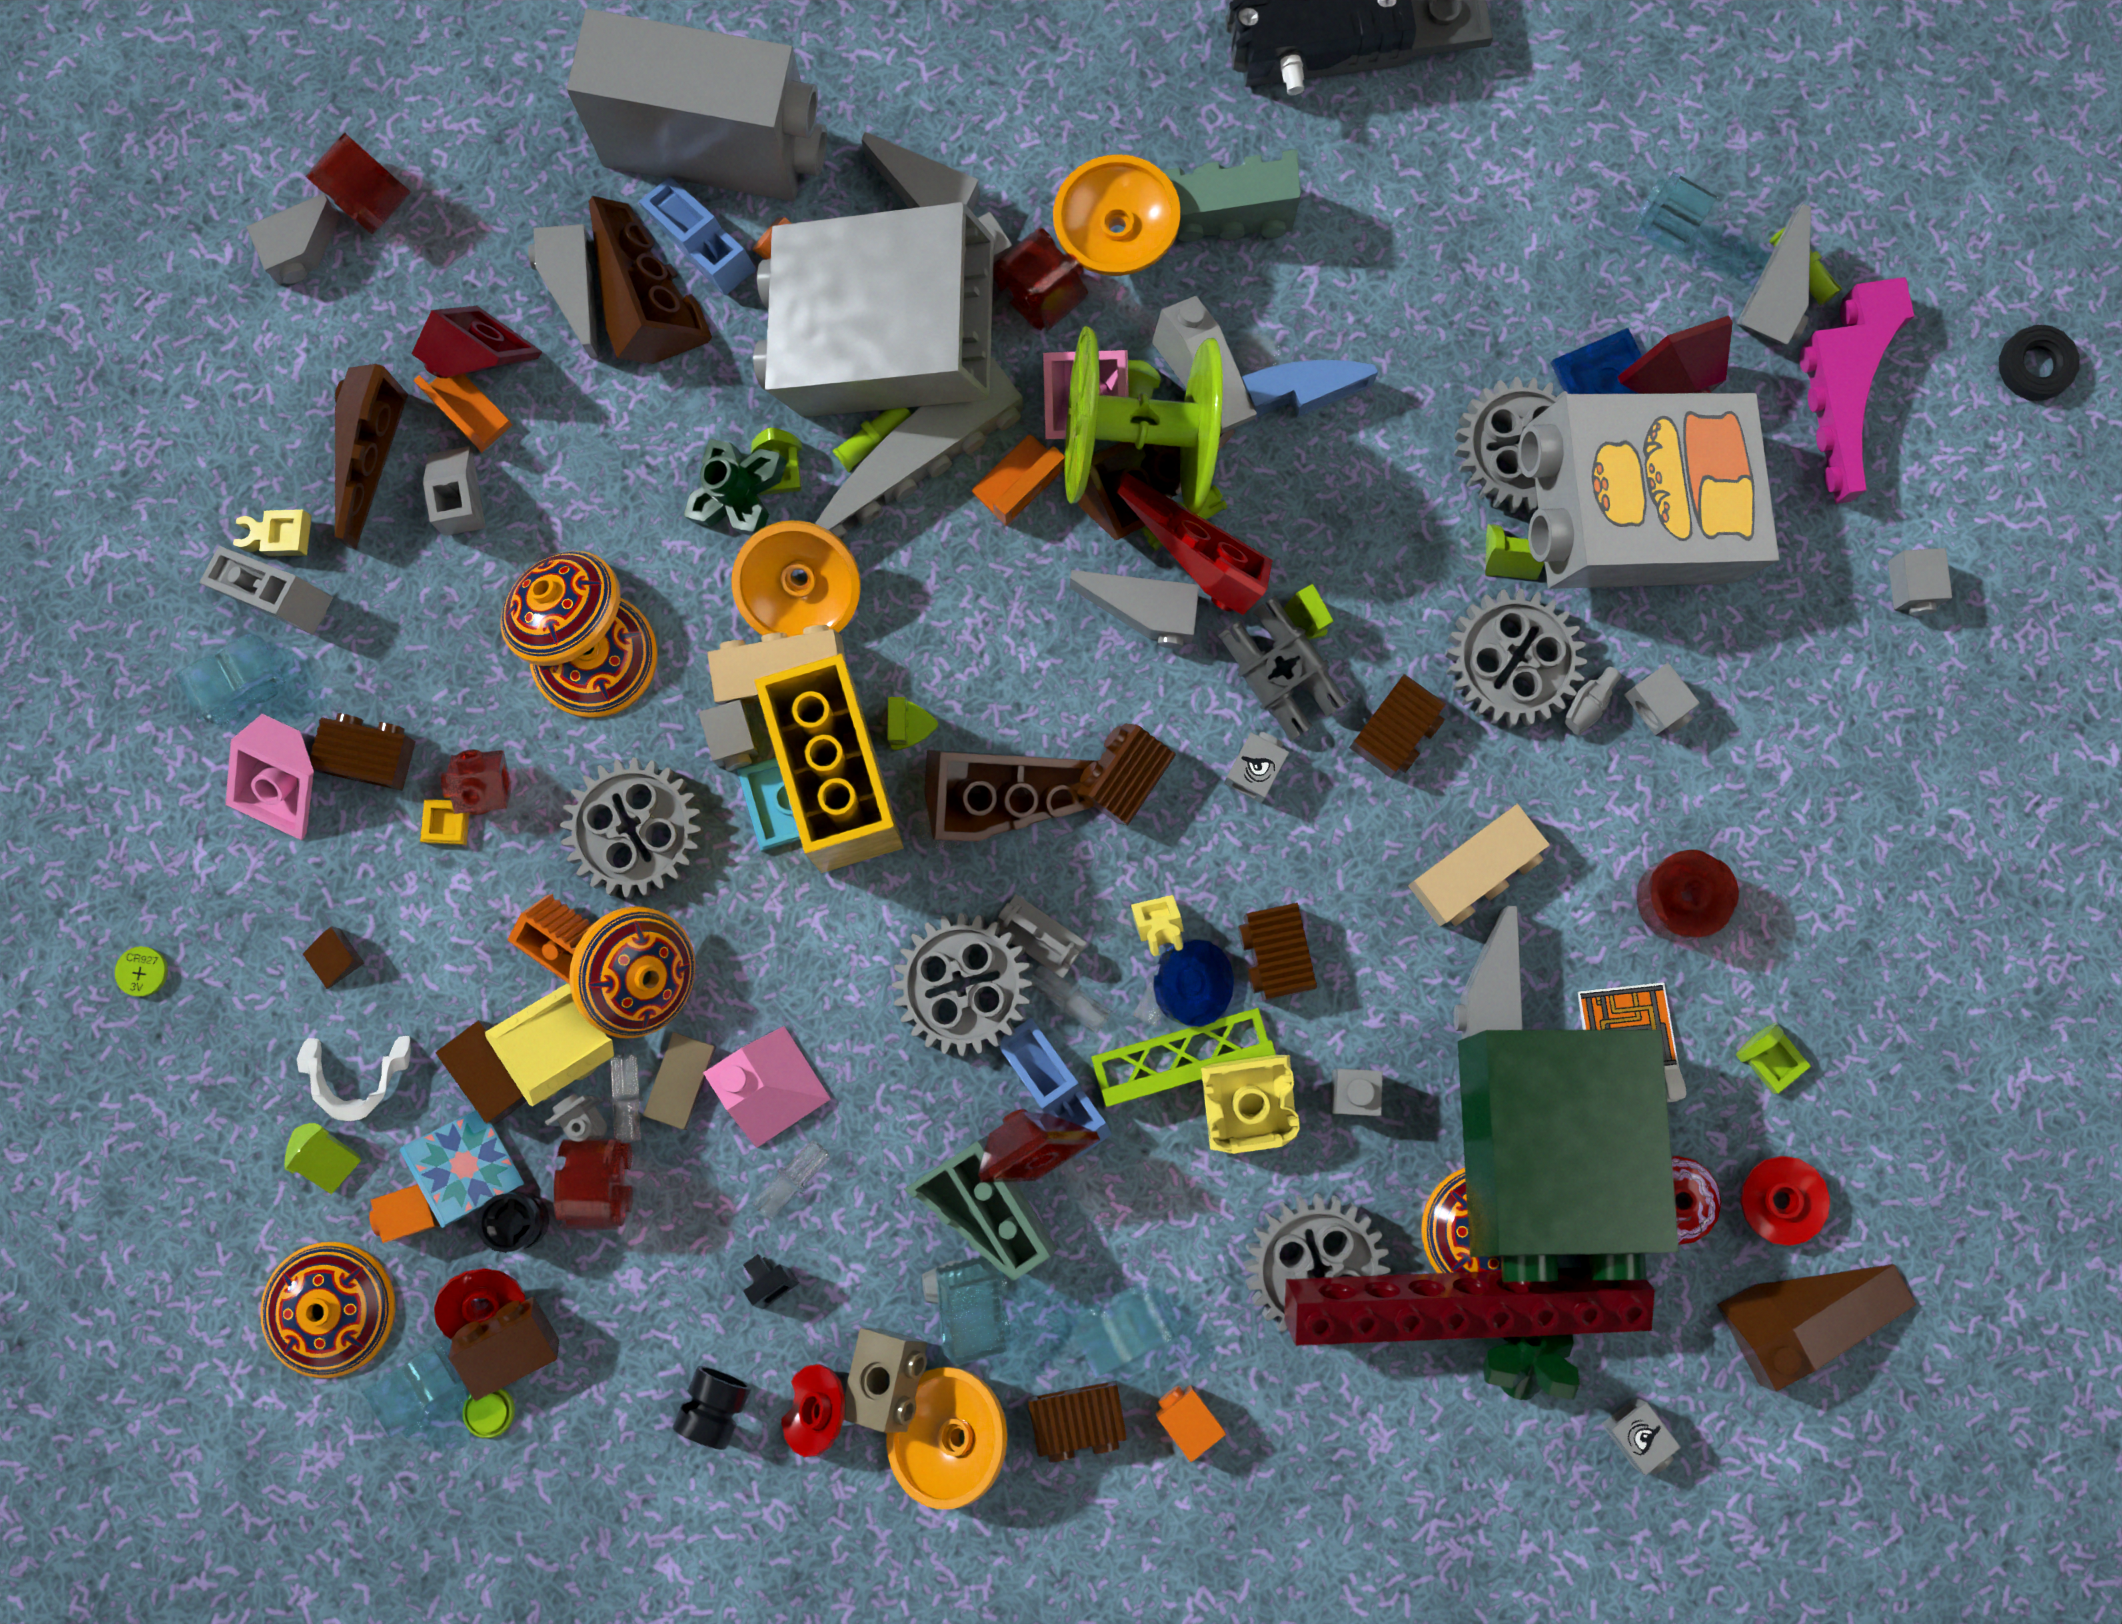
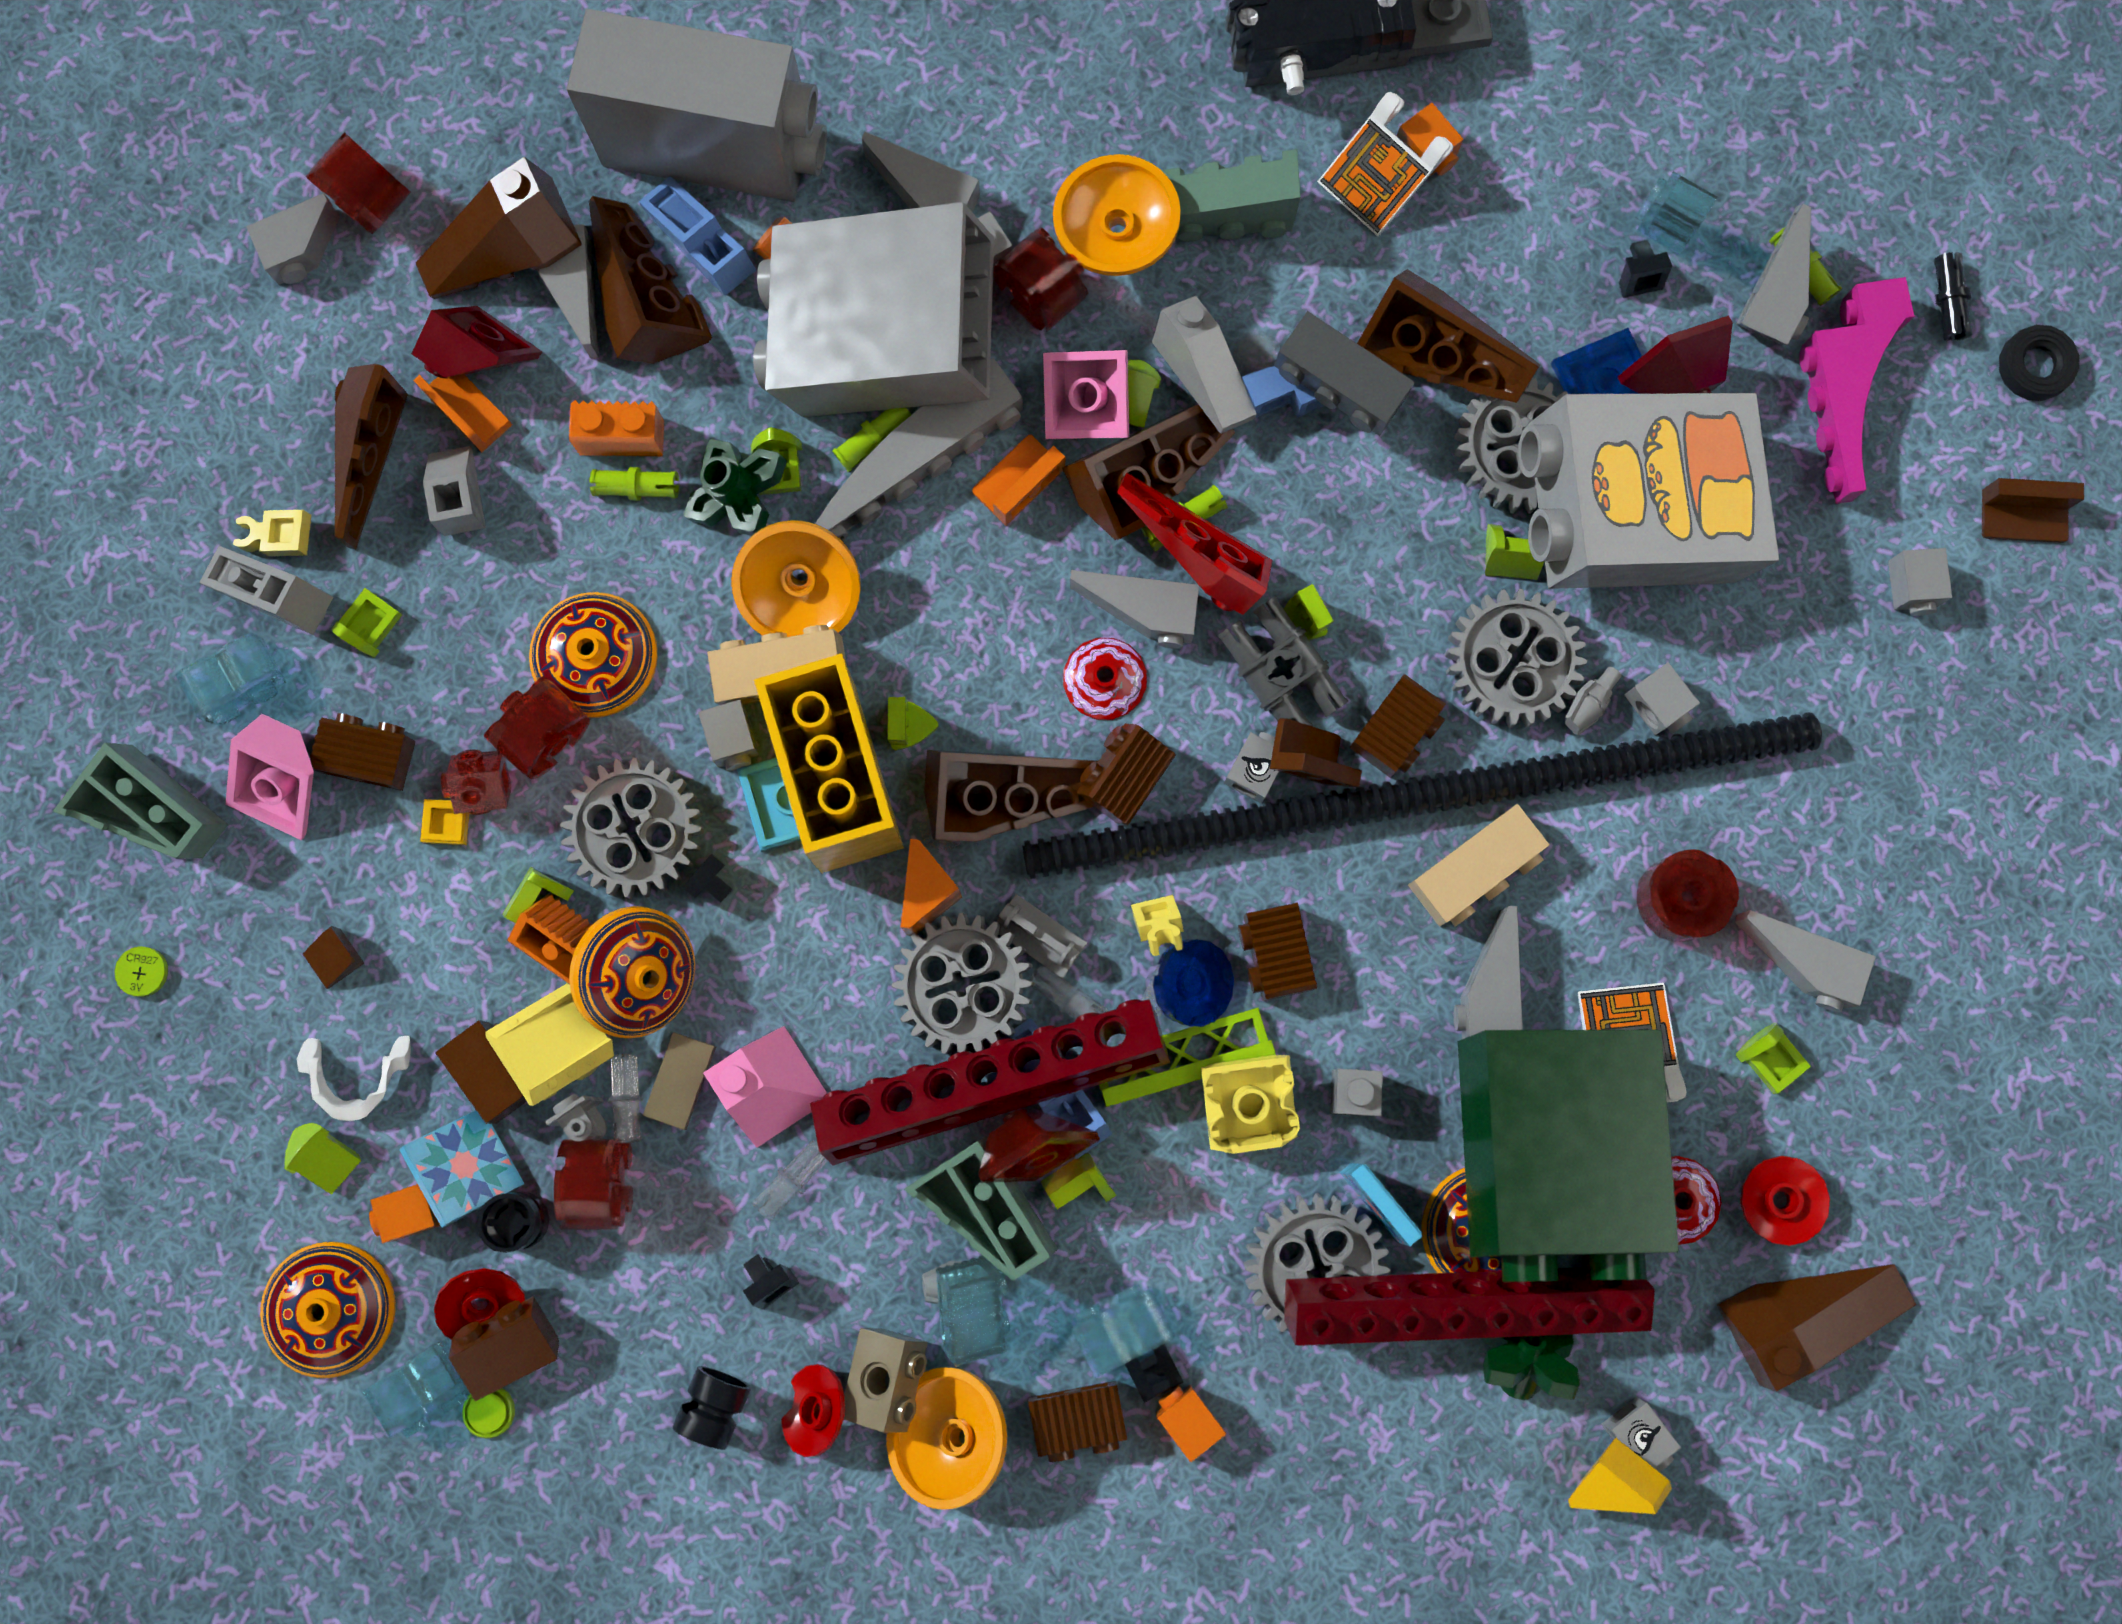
dish [501,551,620,666] -> none
lime piece [1065,326,1223,514] -> none
none -> sand green wedge [53,743,228,859]
none -> lime tile [331,588,402,658]
none -> reddish brown wedge [416,157,582,299]
none -> clear red brick [484,676,590,779]
none -> lime tile [502,867,574,923]
none -> orange brick [569,400,664,456]
none -> lime pin [590,467,680,501]
none -> black tile [682,854,732,903]
none -> dark red brick [810,999,1170,1165]
none -> orange slope [901,839,962,935]
none -> black piece [1022,712,1822,879]
none -> lime tile [1040,1152,1117,1210]
none -> dish [1063,638,1147,720]
none -> black tile [1123,1340,1184,1403]
none -> reddish brown panel [1270,718,1362,788]
none -> dark grey brick [1274,311,1415,436]
none -> flag [1317,92,1454,236]
none -> medium azure tile [1340,1163,1422,1246]
none -> reddish brown wedge [1357,269,1540,403]
none -> orange brick [1397,103,1464,178]
none -> yellow slope [1568,1437,1672,1514]
none -> black tile [1619,240,1672,298]
none -> light grey slope [1735,910,1876,1012]
none -> black pin [1934,252,1972,341]
none -> reddish brown panel [1982,478,2084,543]

